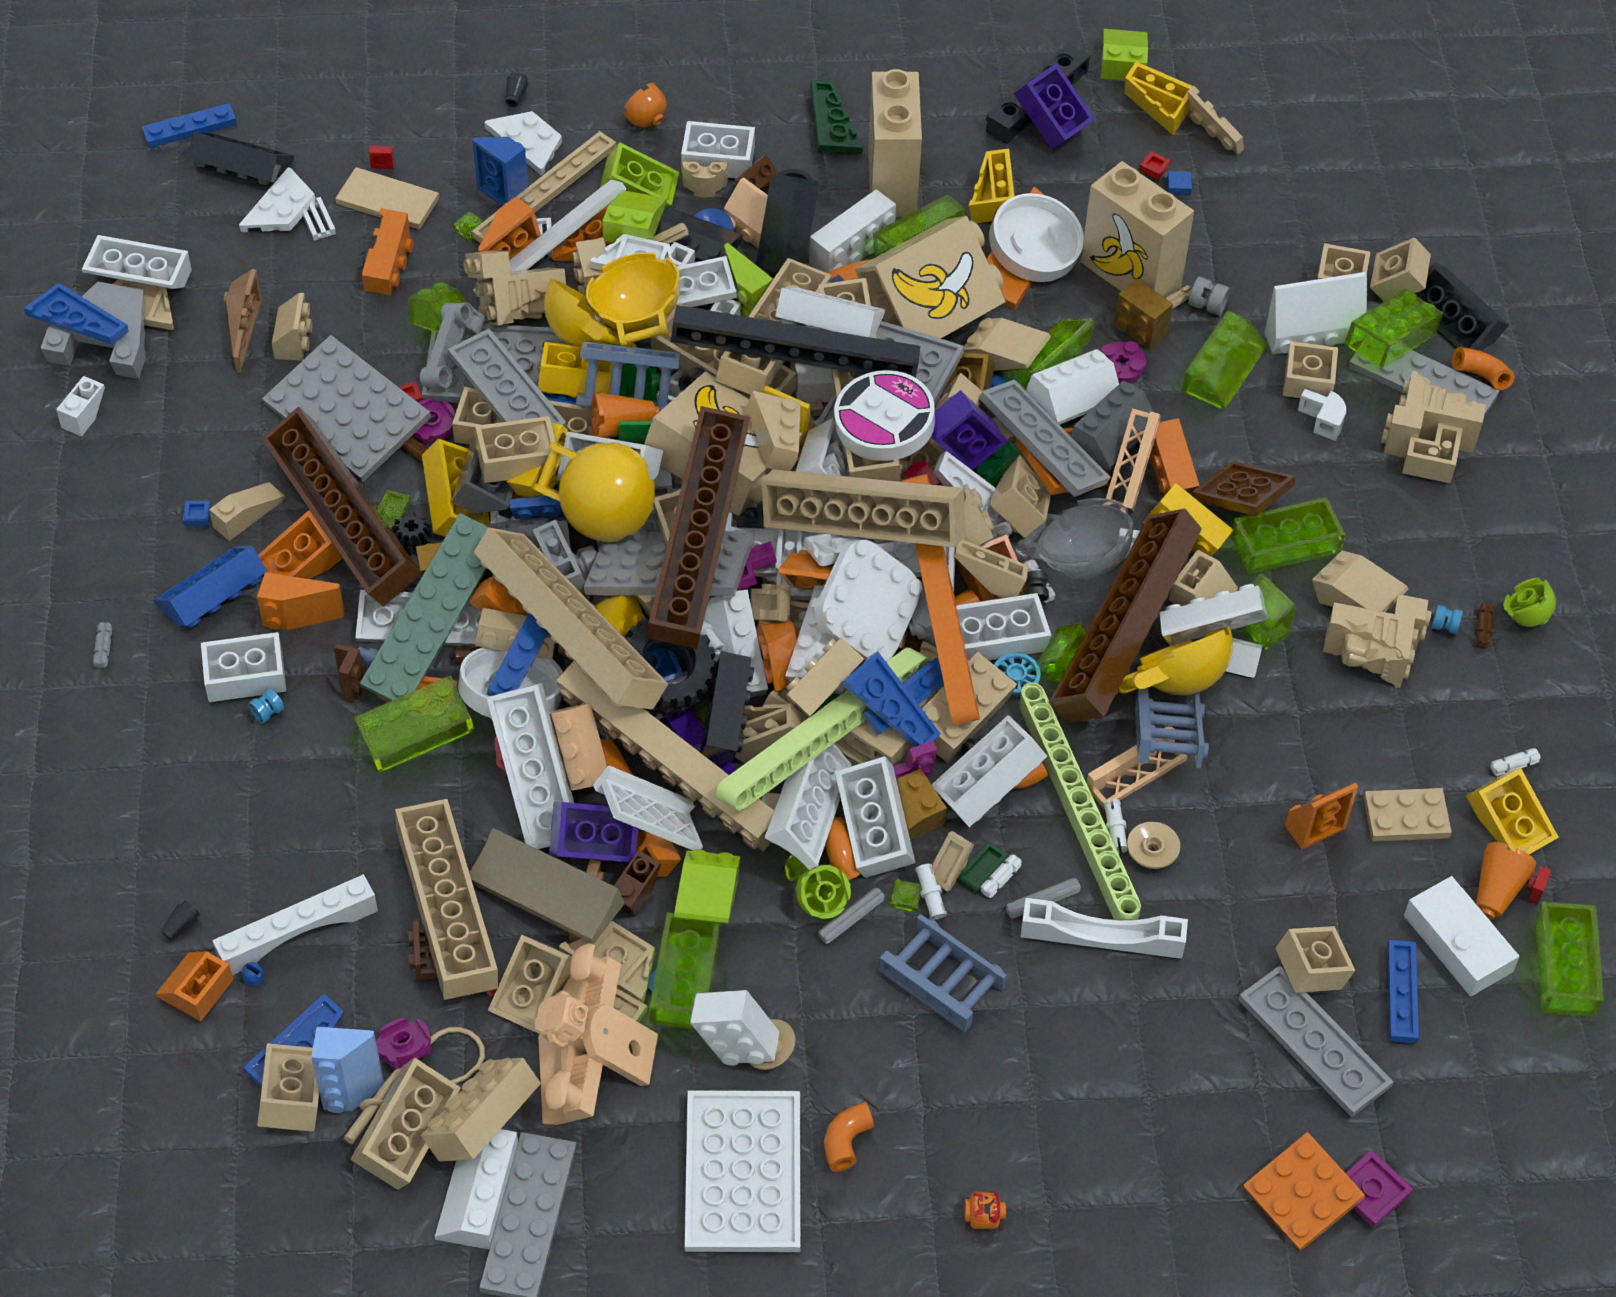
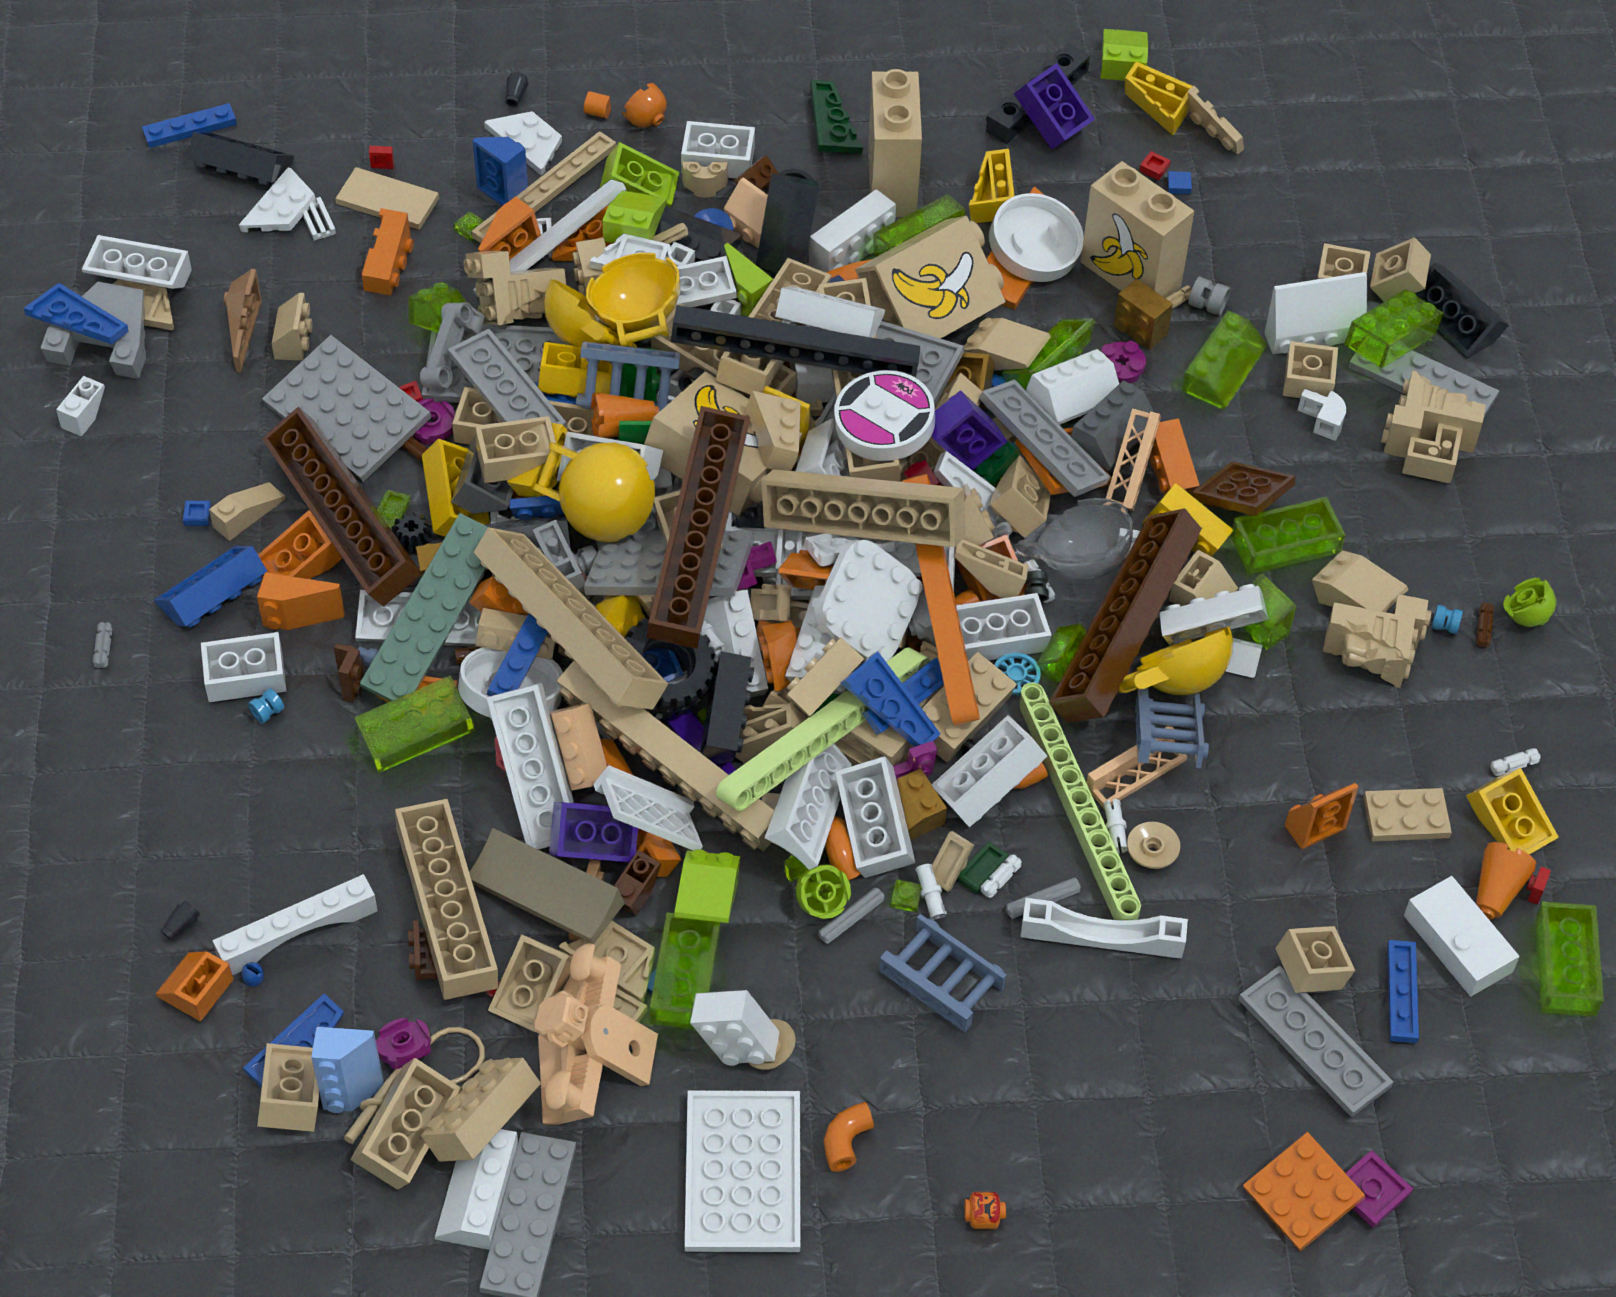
orange cylinder [1451,347,1515,390] -> none
none -> orange brick [584,91,611,119]

